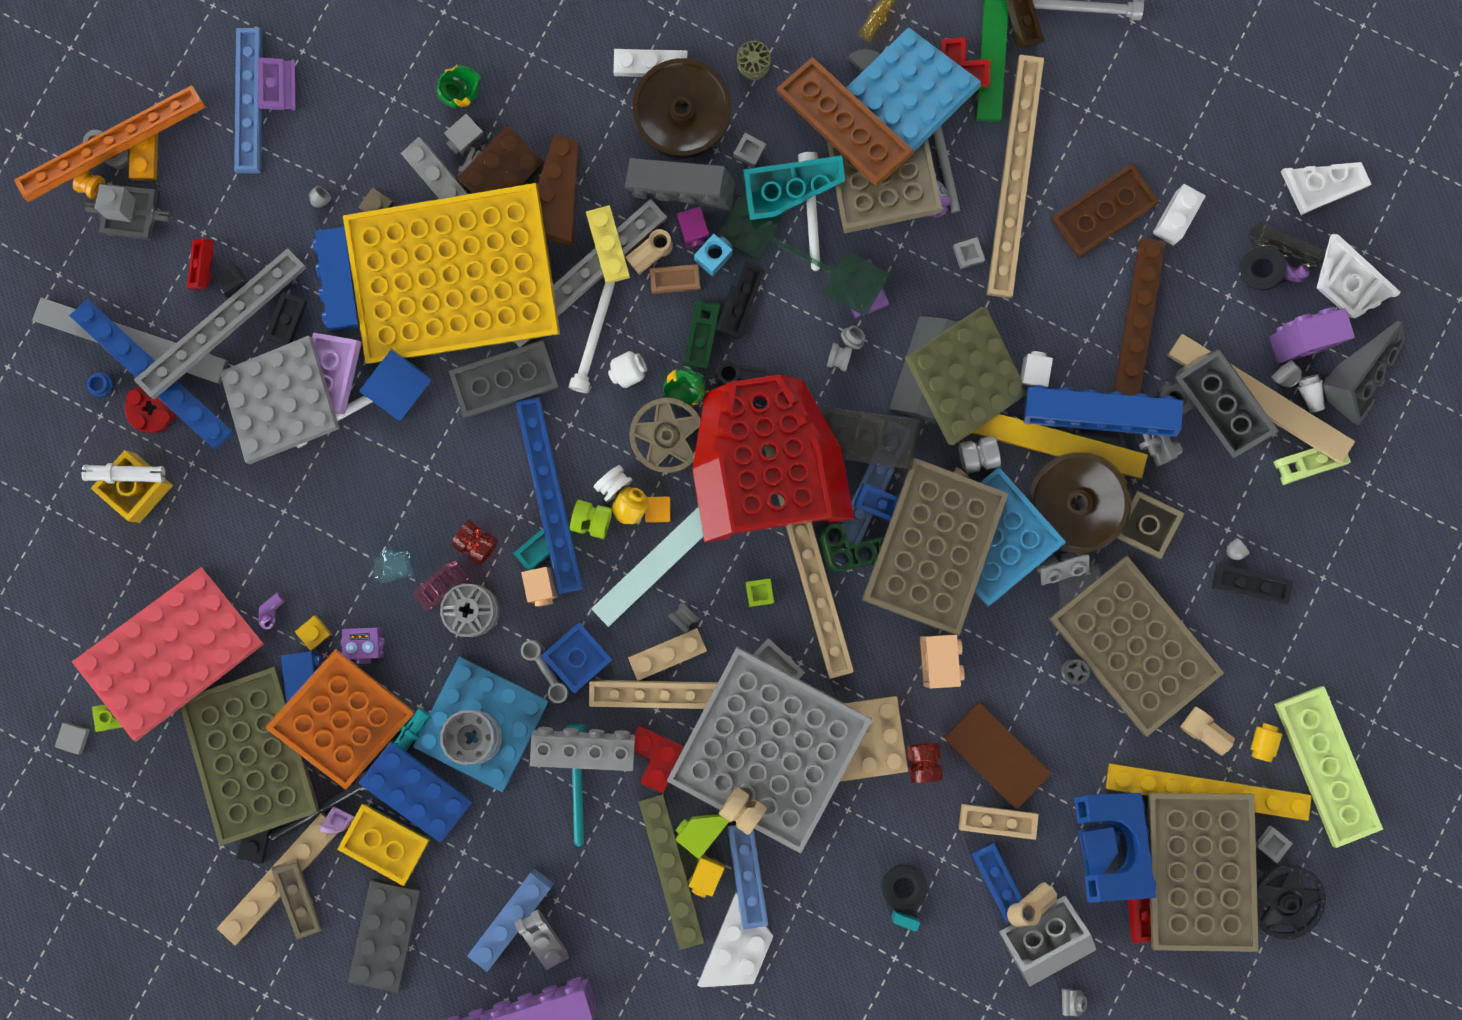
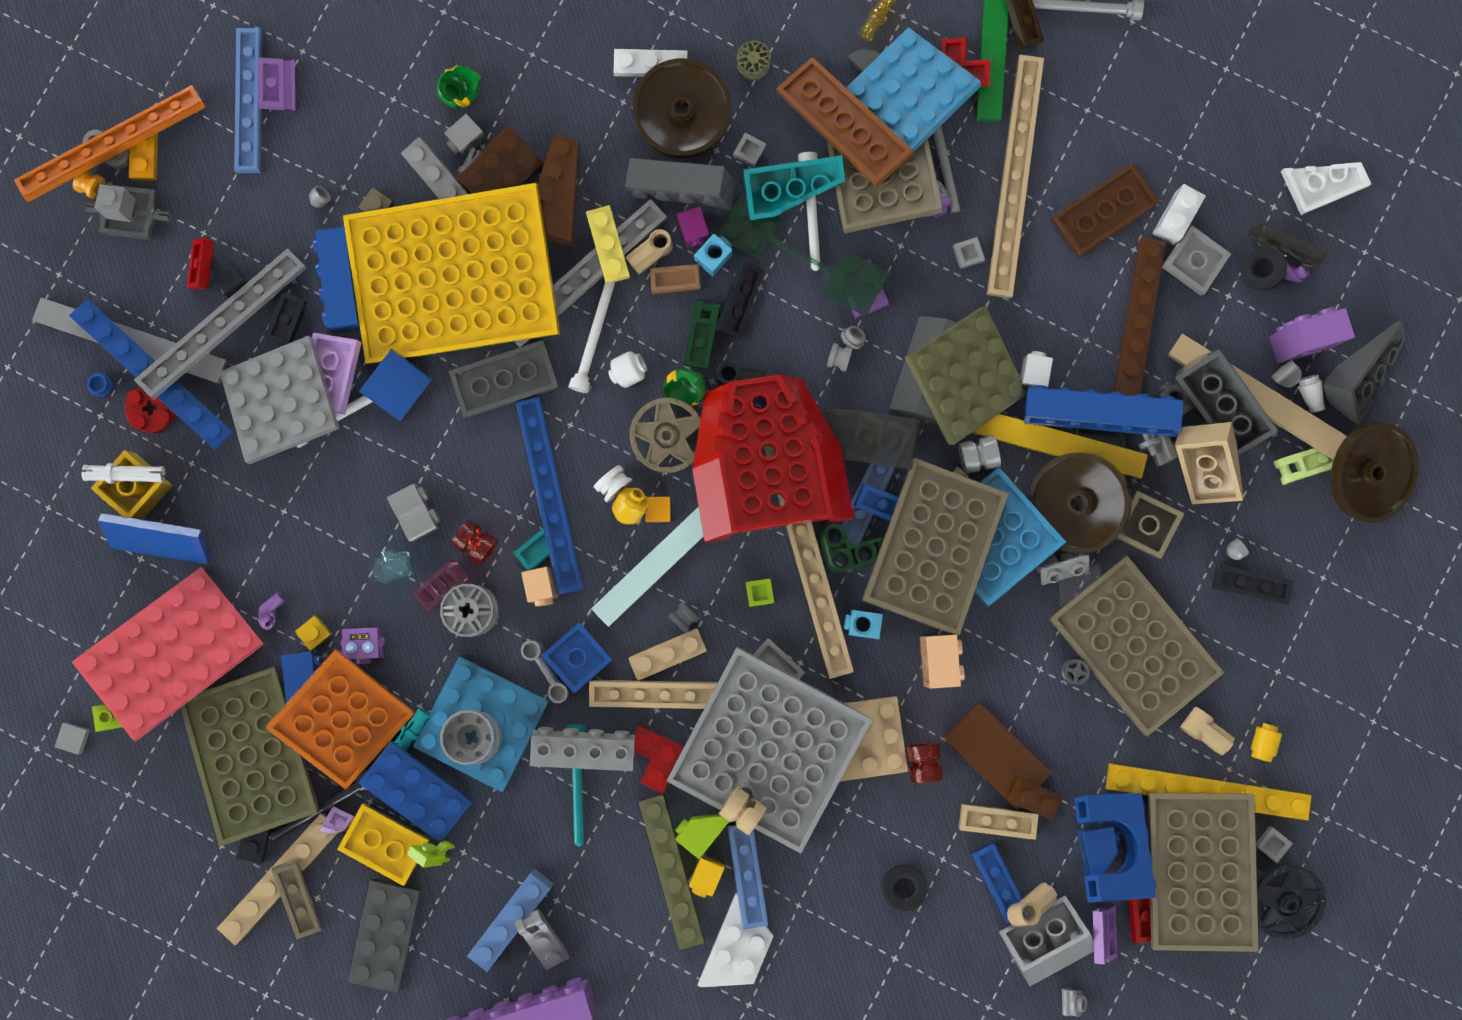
lime wheel [570,499,612,539] -> none
teal tile [891,909,920,932] -> none
yellowish green plate [1274,686,1383,848] -> none
white wing [1317,234,1400,318] -> none
none -> blue tile [98,513,211,564]
none -> light grey brick [387,484,441,542]
none -> lime plate [407,840,455,868]
none -> medium azure brick [844,610,883,639]
none -> reddish brown plate [1007,777,1064,820]
none -> medium lavender plate [1093,905,1118,965]
none -> light grey plate [1162,225,1231,296]
none -> tan slope [1175,422,1244,504]
none -> dark brown dish [1331,422,1418,523]

